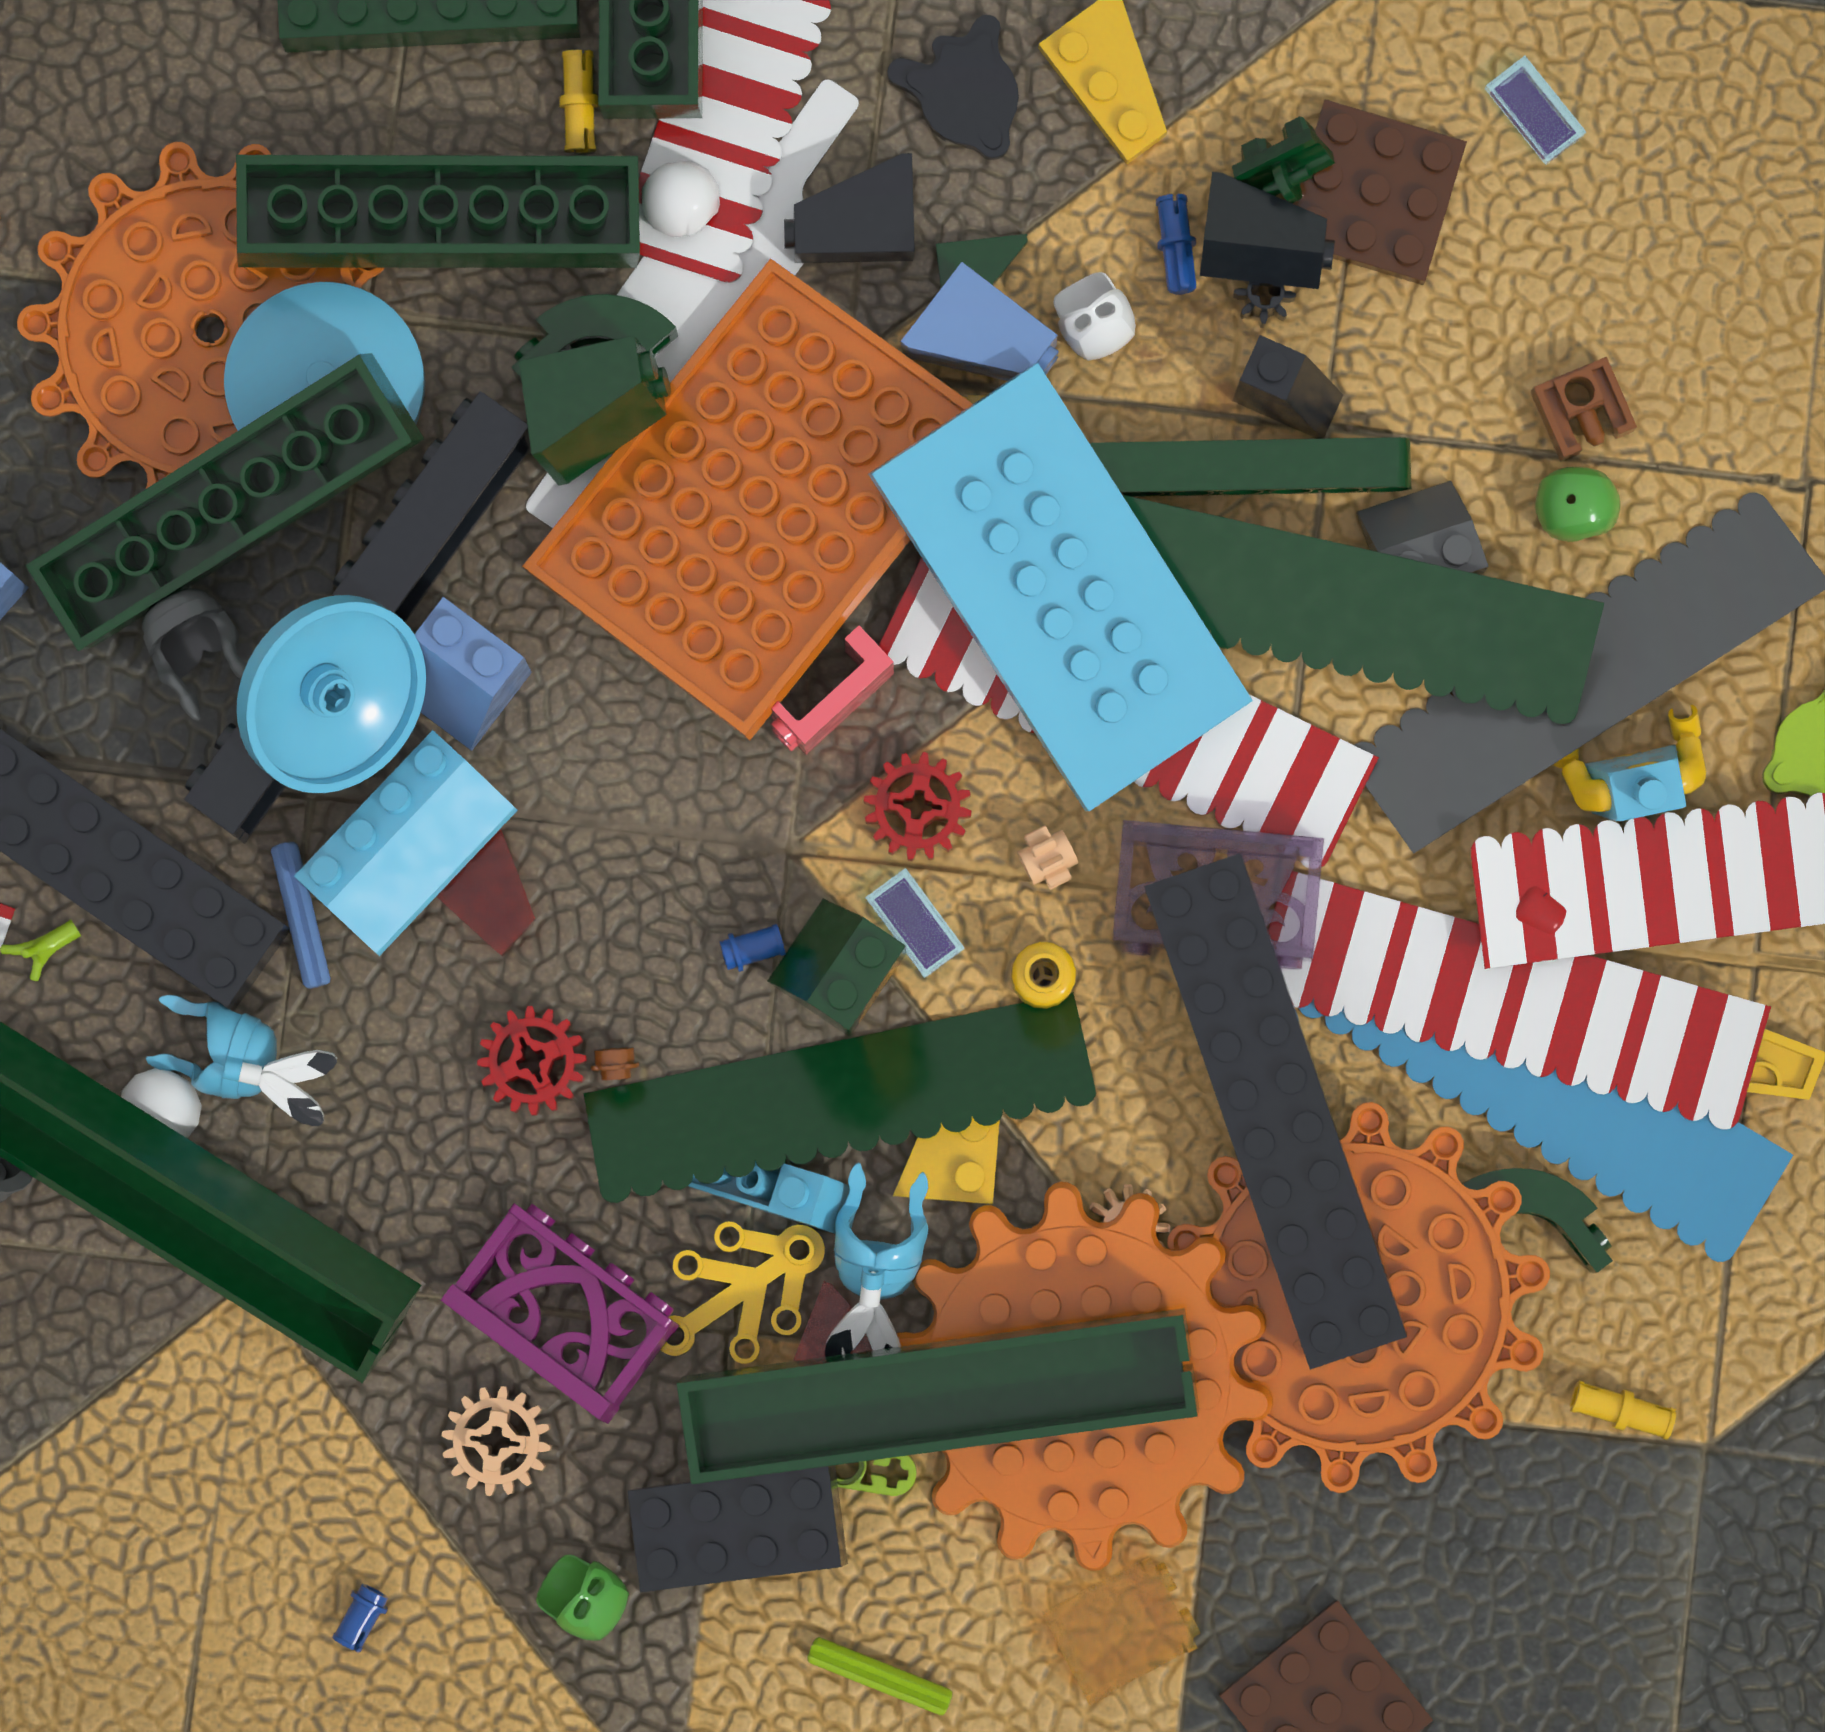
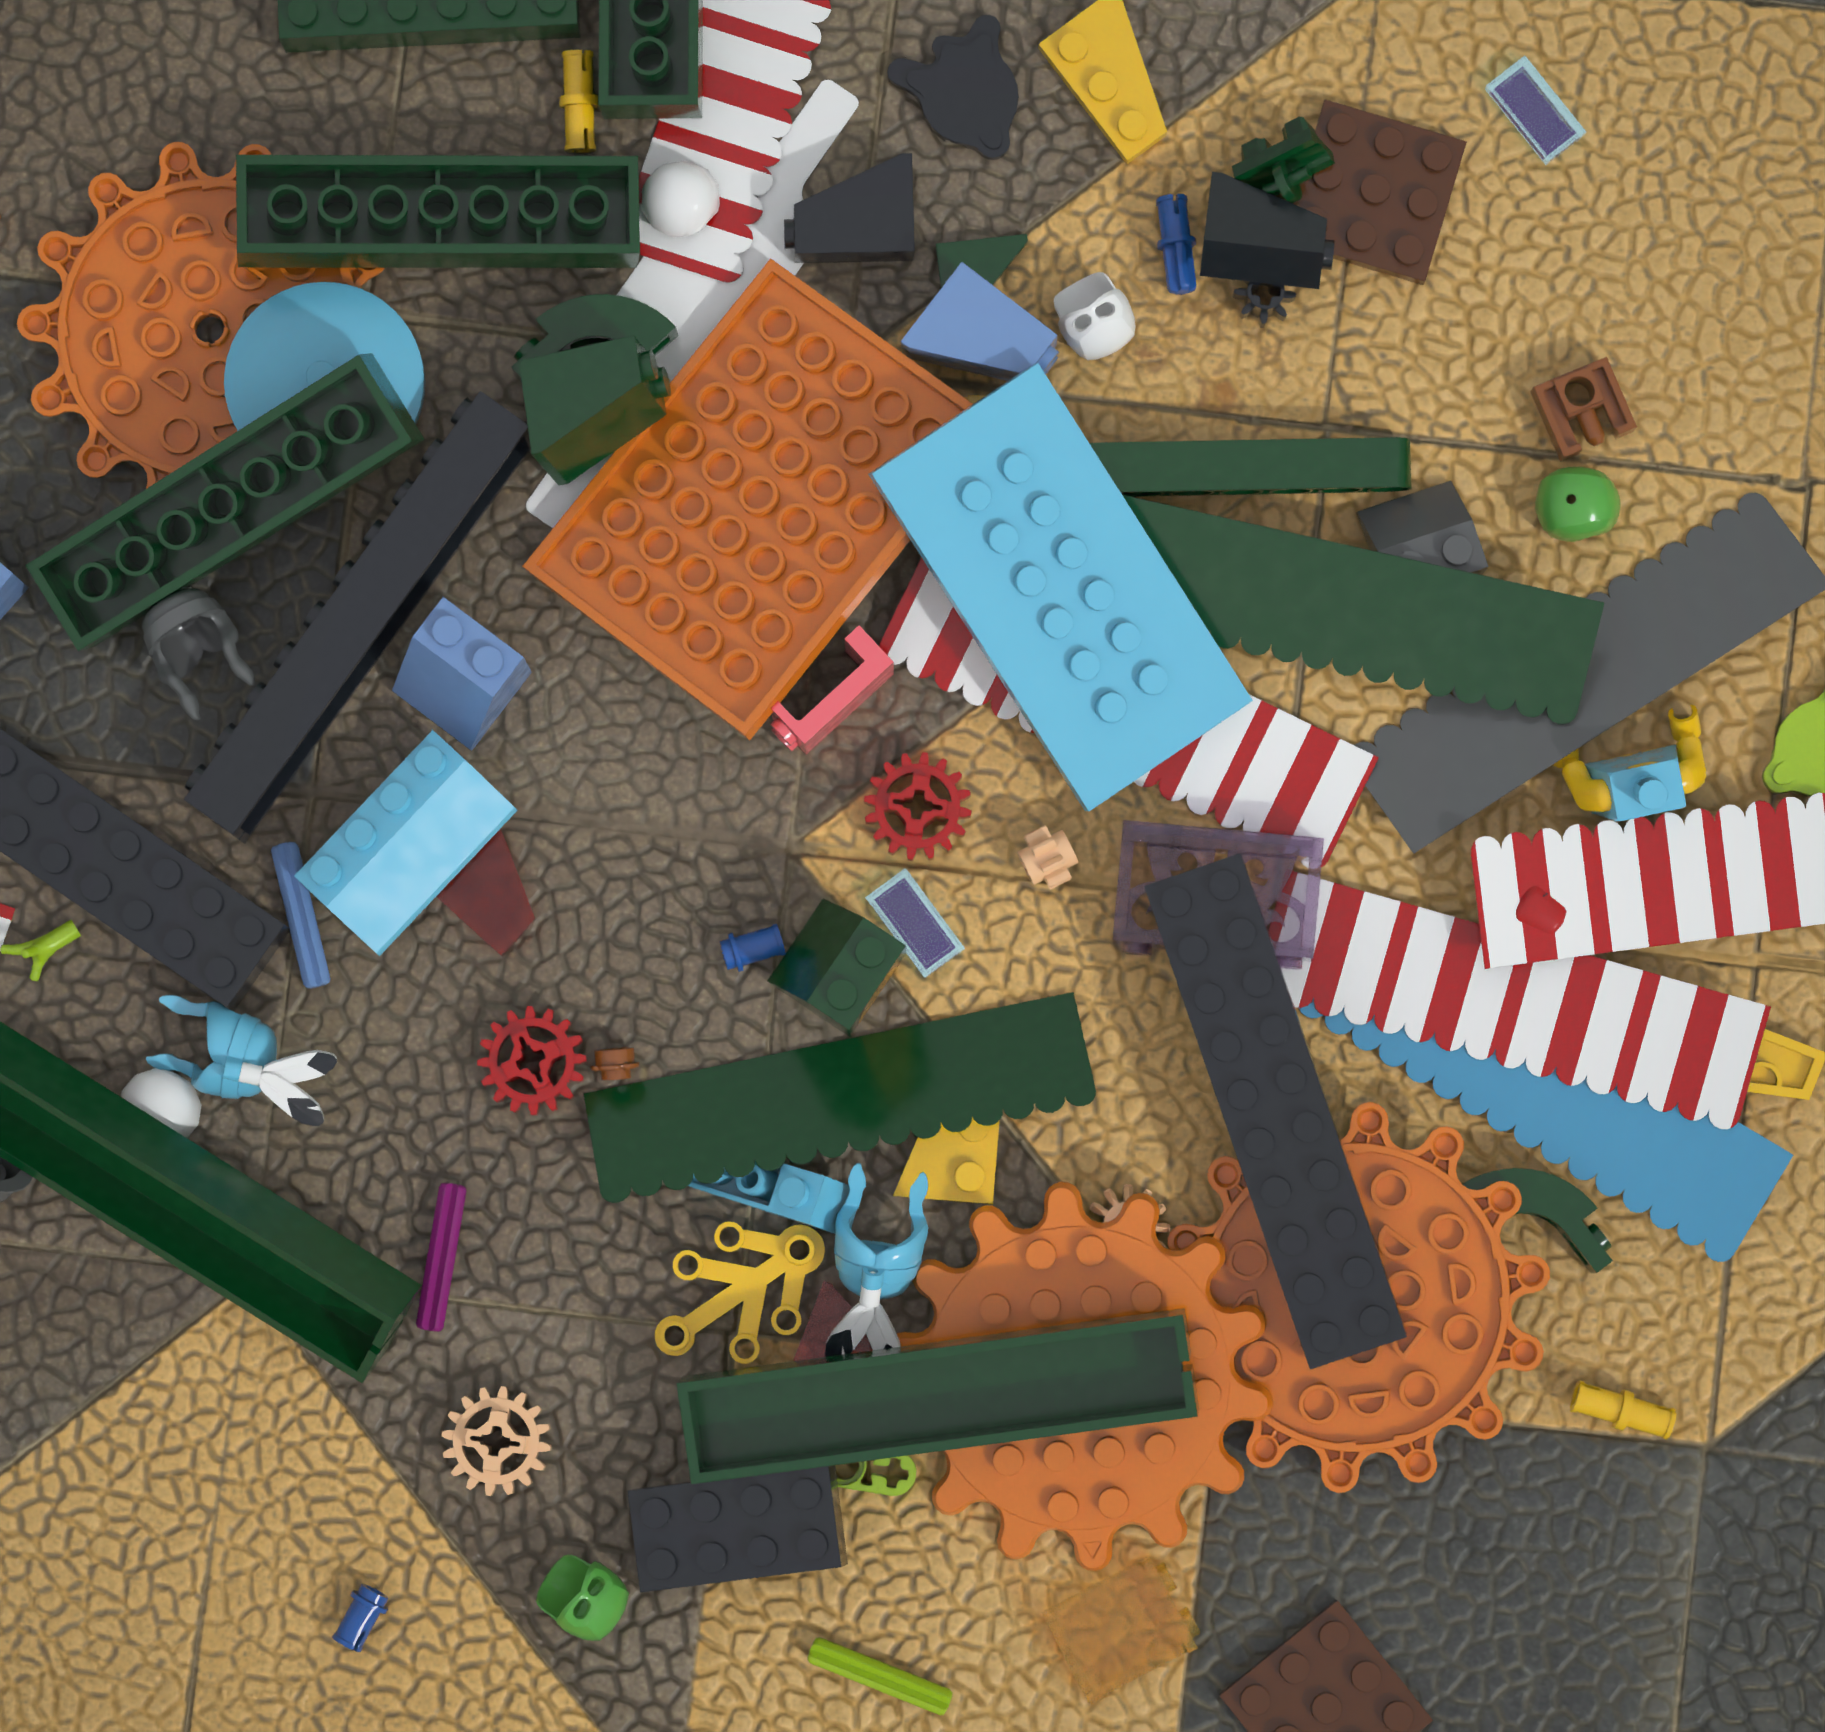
medium azure dish [237,595,426,793] -> none
magenta fence [441,1203,680,1424] -> none
yellow head [1011,941,1076,1009] -> none
black slope [1233,335,1343,439] -> none
none -> magenta axle [416,1182,467,1332]

